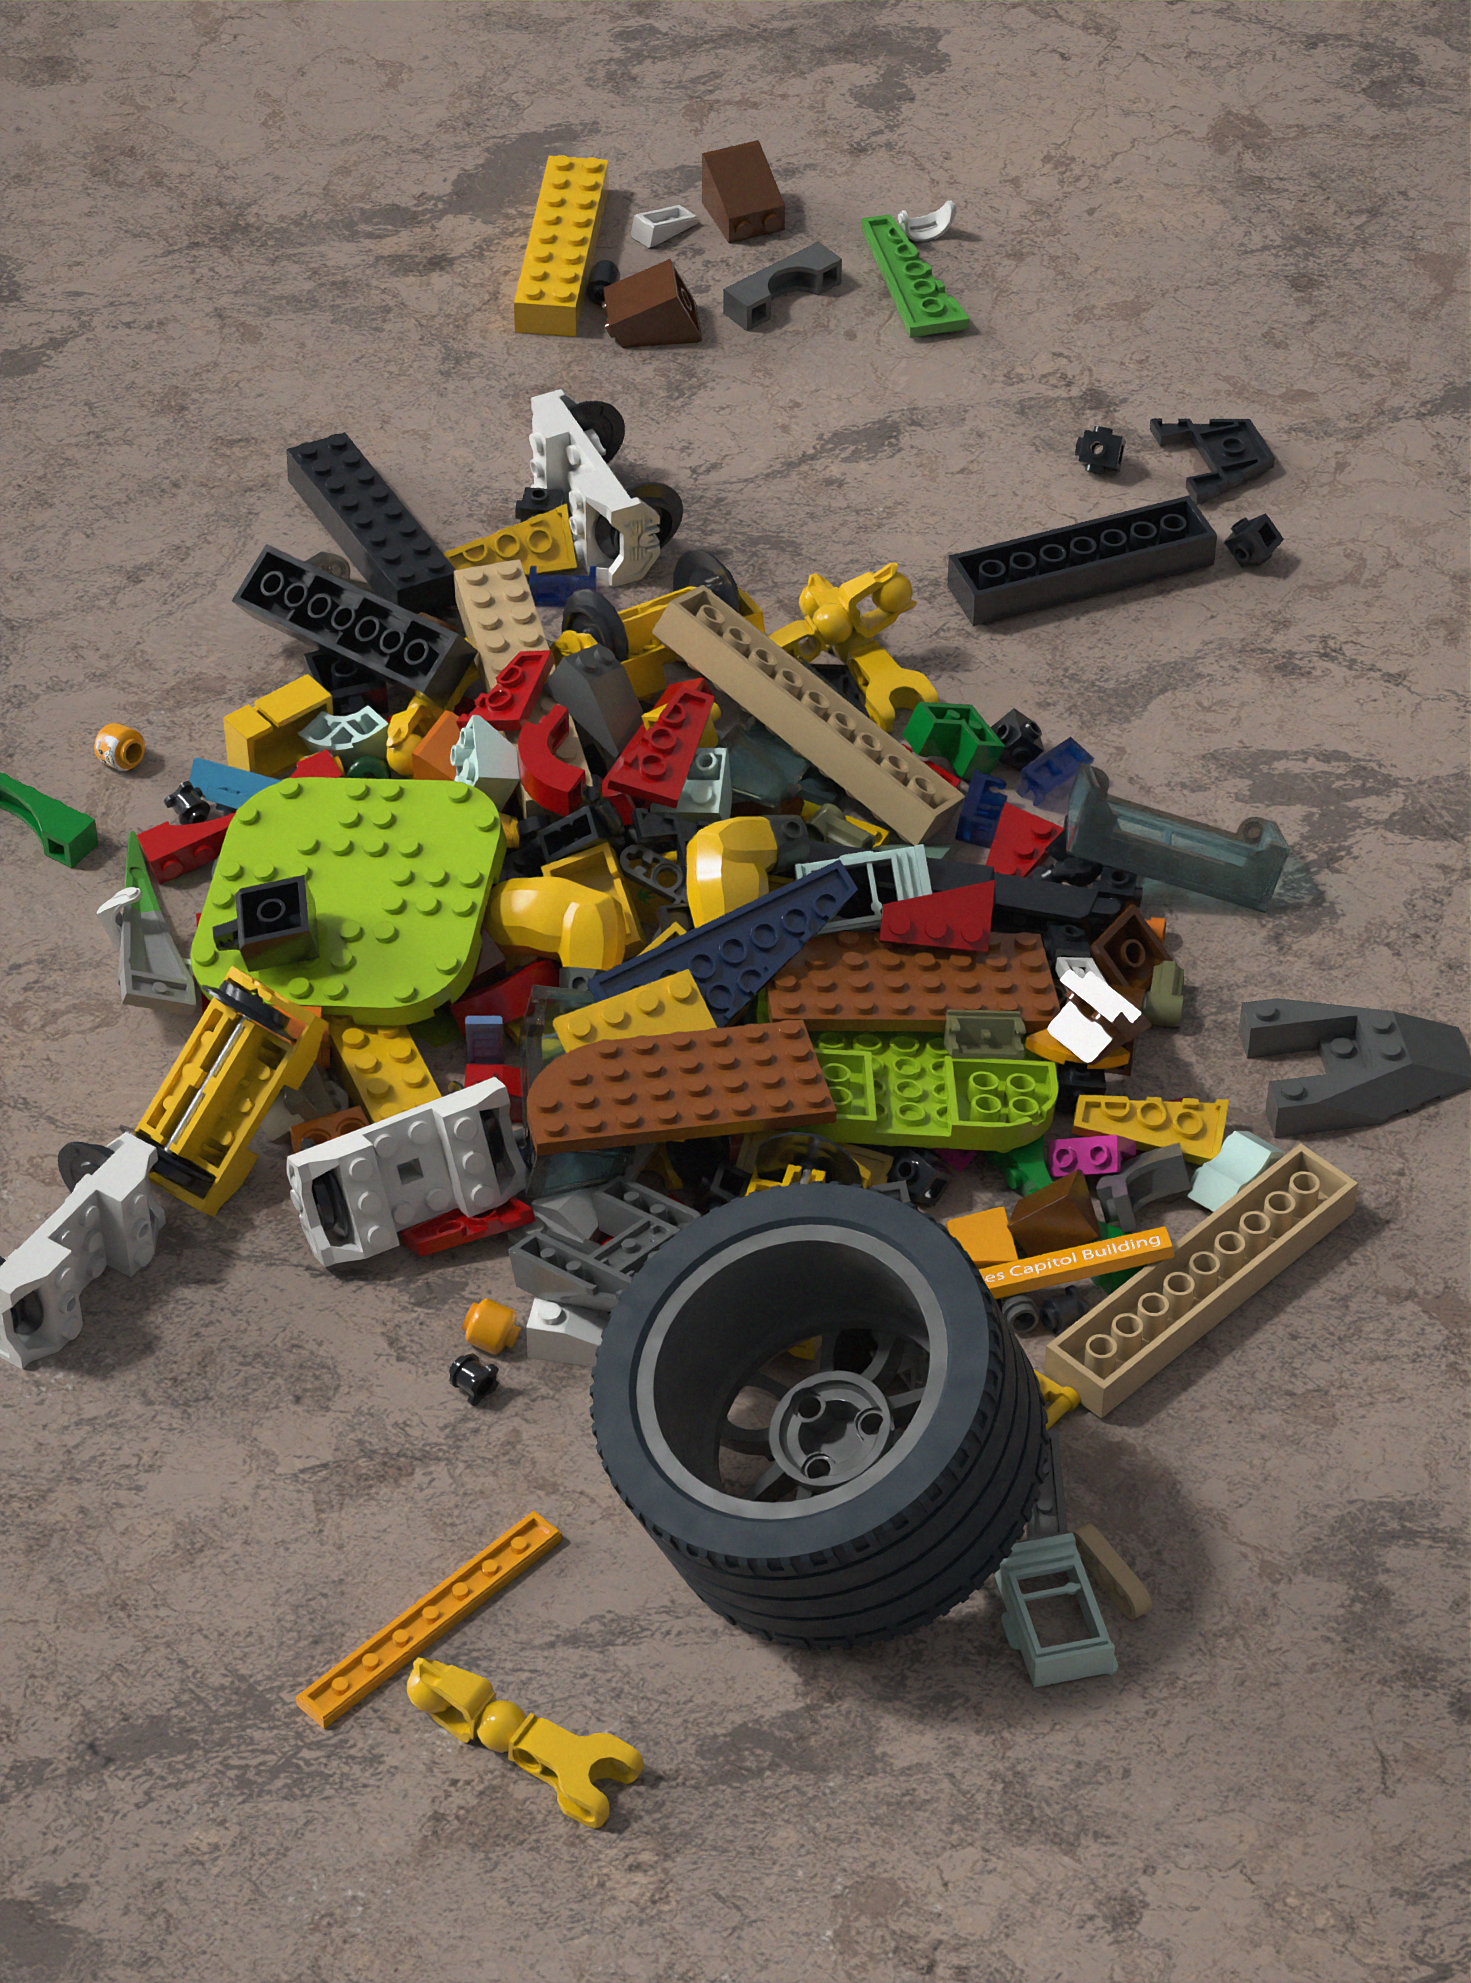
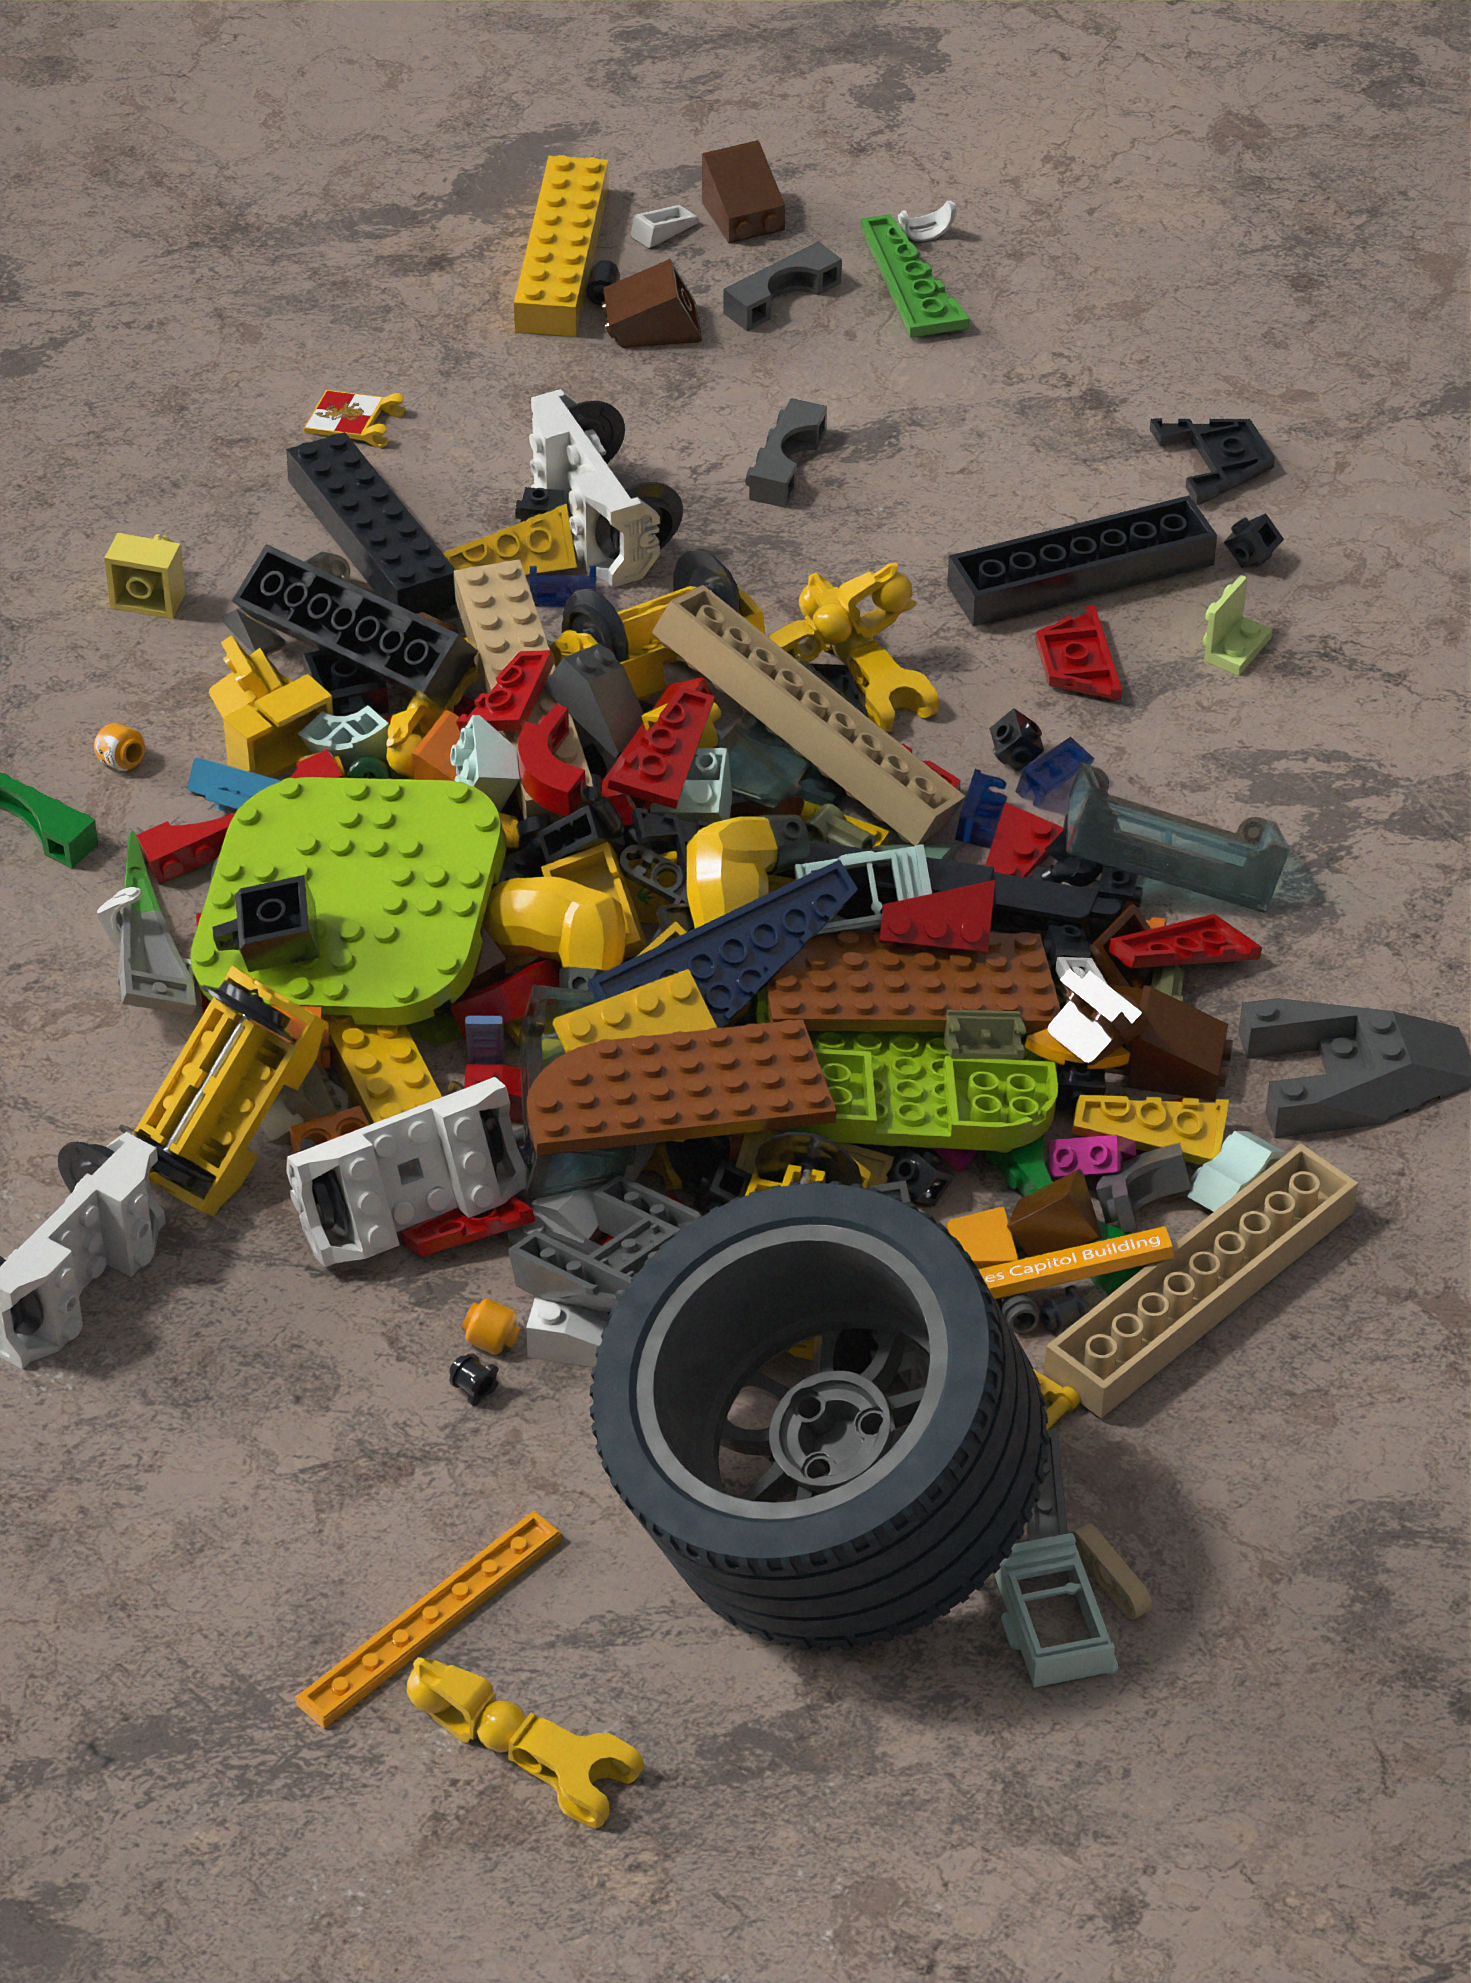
black brick [164,781,210,825] -> none
green brick [902,702,1005,780] -> none
black brick [1075,426,1126,474] -> none
none -> light yellow brick [104,533,186,619]
none -> yellow piece [209,635,293,718]
none -> dark grey slope [222,608,285,654]
none -> flag [304,390,406,448]
none -> dark grey arch [745,398,827,508]
none -> red wing [1035,605,1122,700]
none -> red wing [1108,914,1262,968]
none -> reddish brown slope [1128,986,1233,1101]
none -> yellowish green bracket [1203,575,1272,676]

